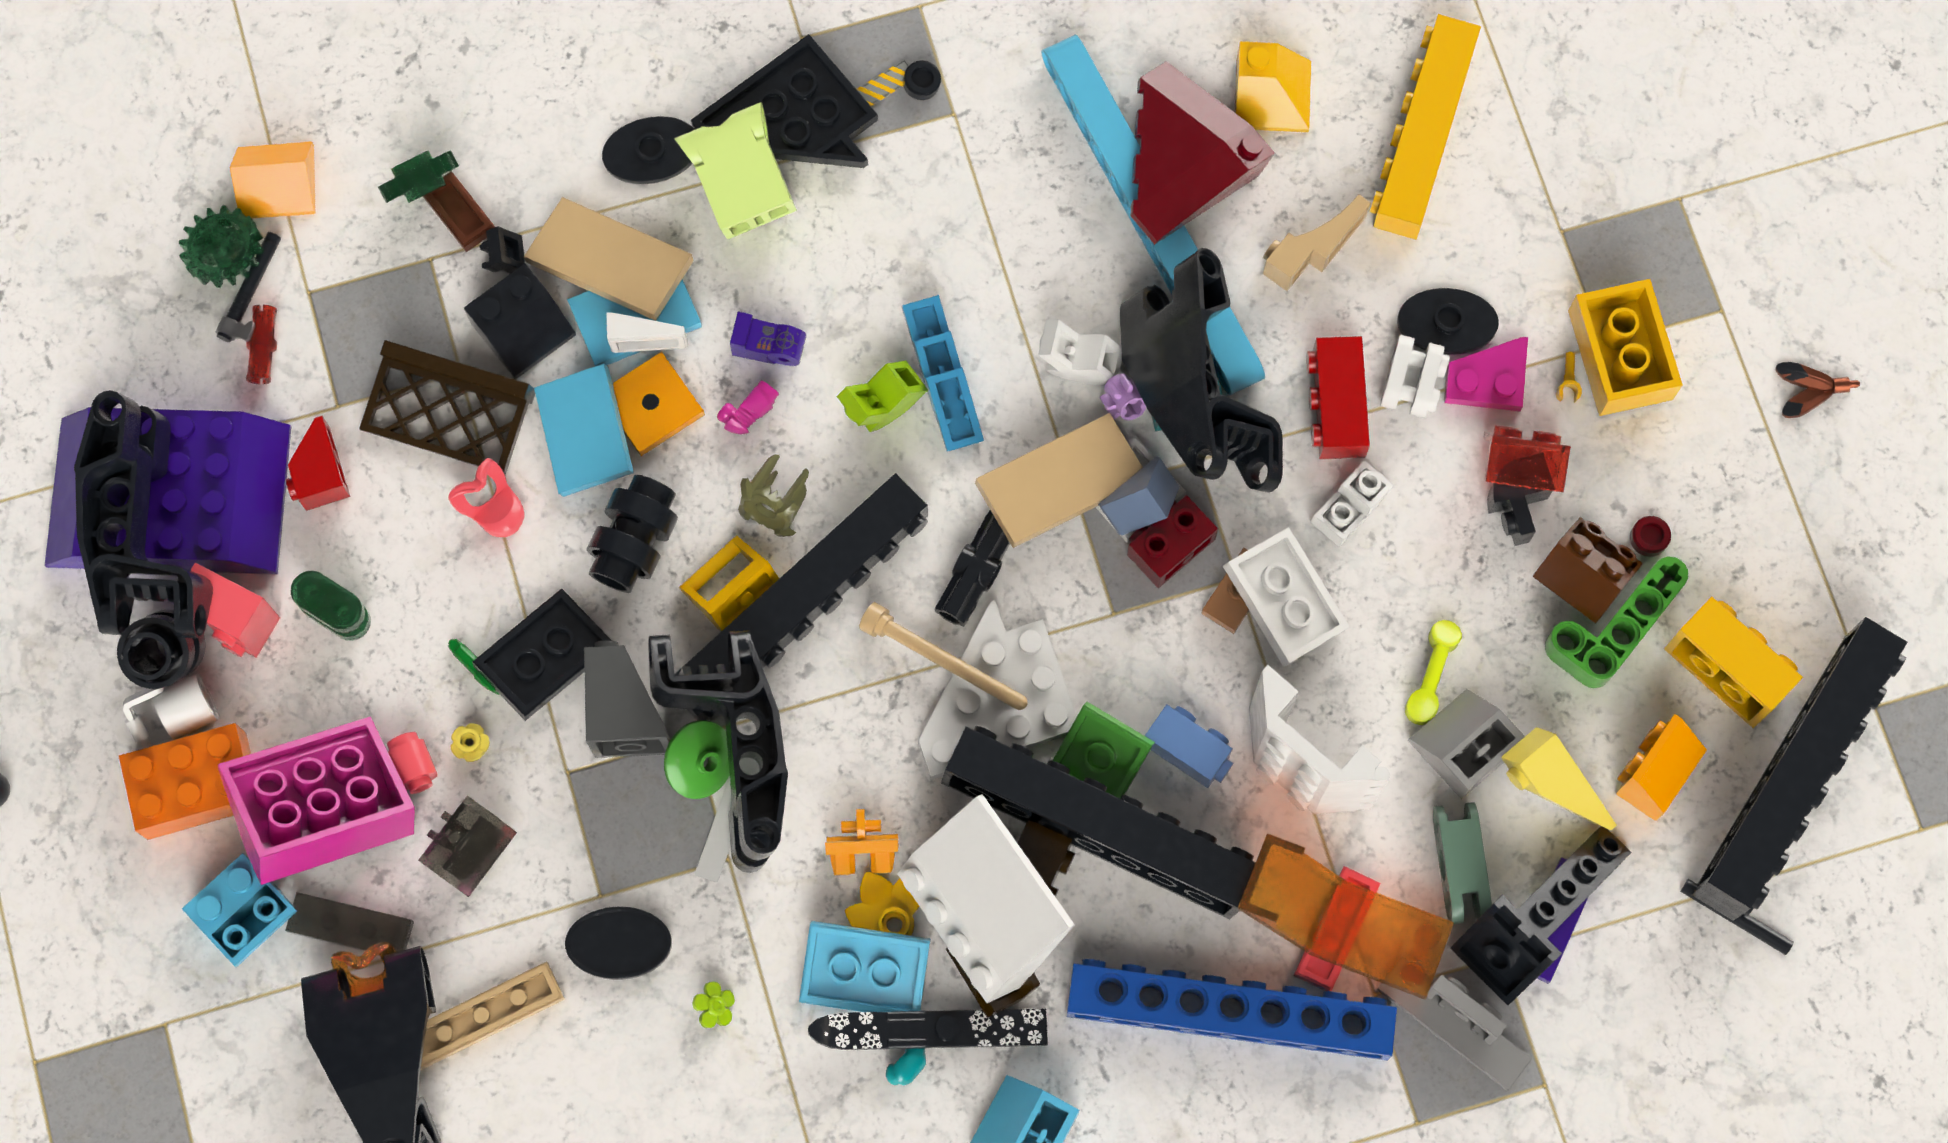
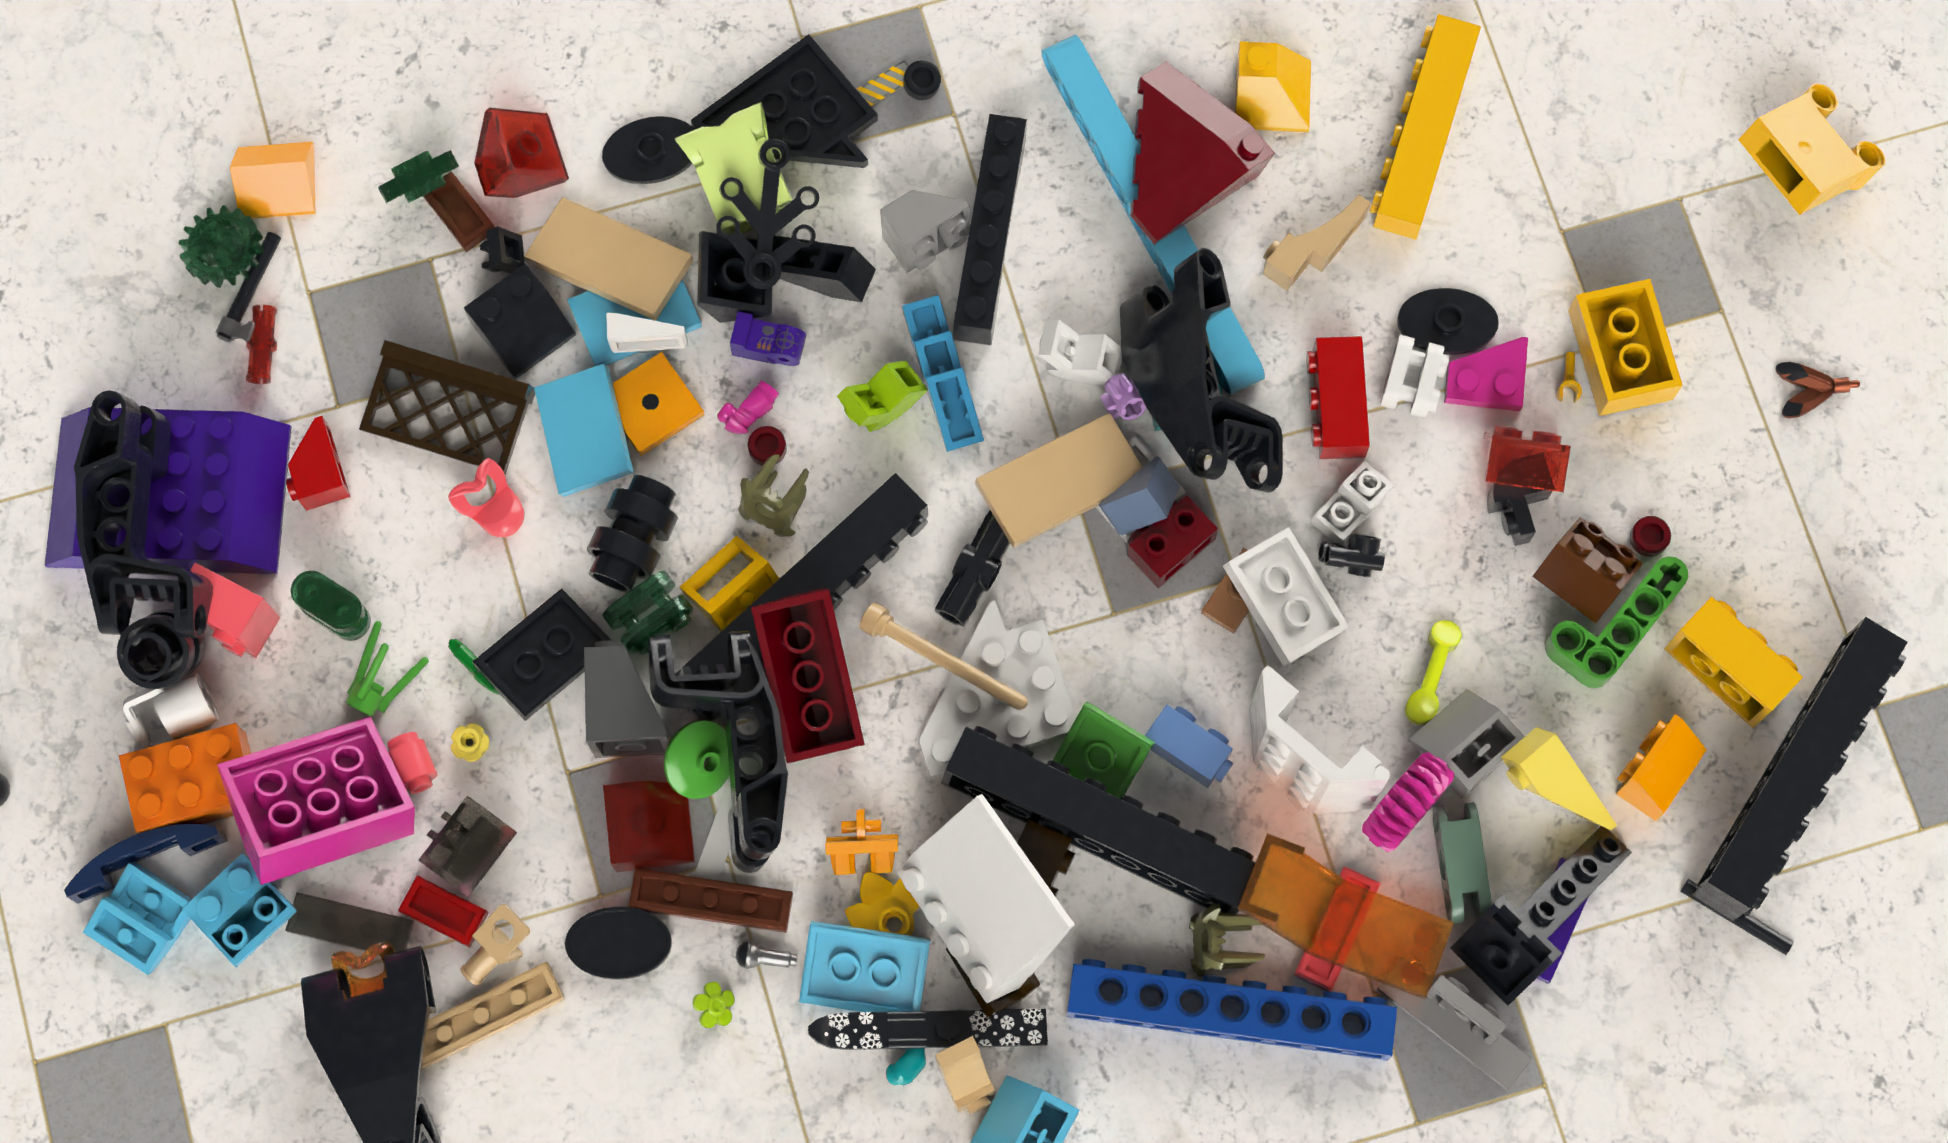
none -> dark blue slope [64,824,228,904]
none -> medium azure slope [83,862,192,975]
none -> bright green plant [345,621,429,717]
none -> red tile [398,875,489,948]
none -> tan bracket [460,904,530,985]
none -> clear red slope [474,107,569,198]
none -> clear green brick [602,570,693,655]
none -> clear red slope [603,780,695,872]
none -> copper tile [628,868,793,933]
none -> black slope [697,231,773,323]
none -> black plant [716,139,819,289]
none -> flat silver piece [736,940,798,969]
none -> dark red tile [747,426,787,466]
none -> dark red slope [751,588,865,764]
none -> black slope [773,235,876,302]
none -> light grey slope [880,190,970,273]
none -> tan slope [935,1036,995,1115]
none -> black arch [953,114,1027,346]
none -> olive piece [1189,903,1265,978]
none -> black plate [1318,534,1385,577]
none -> dark pink gear [1362,752,1454,852]
none -> yellow piece [1738,83,1886,215]

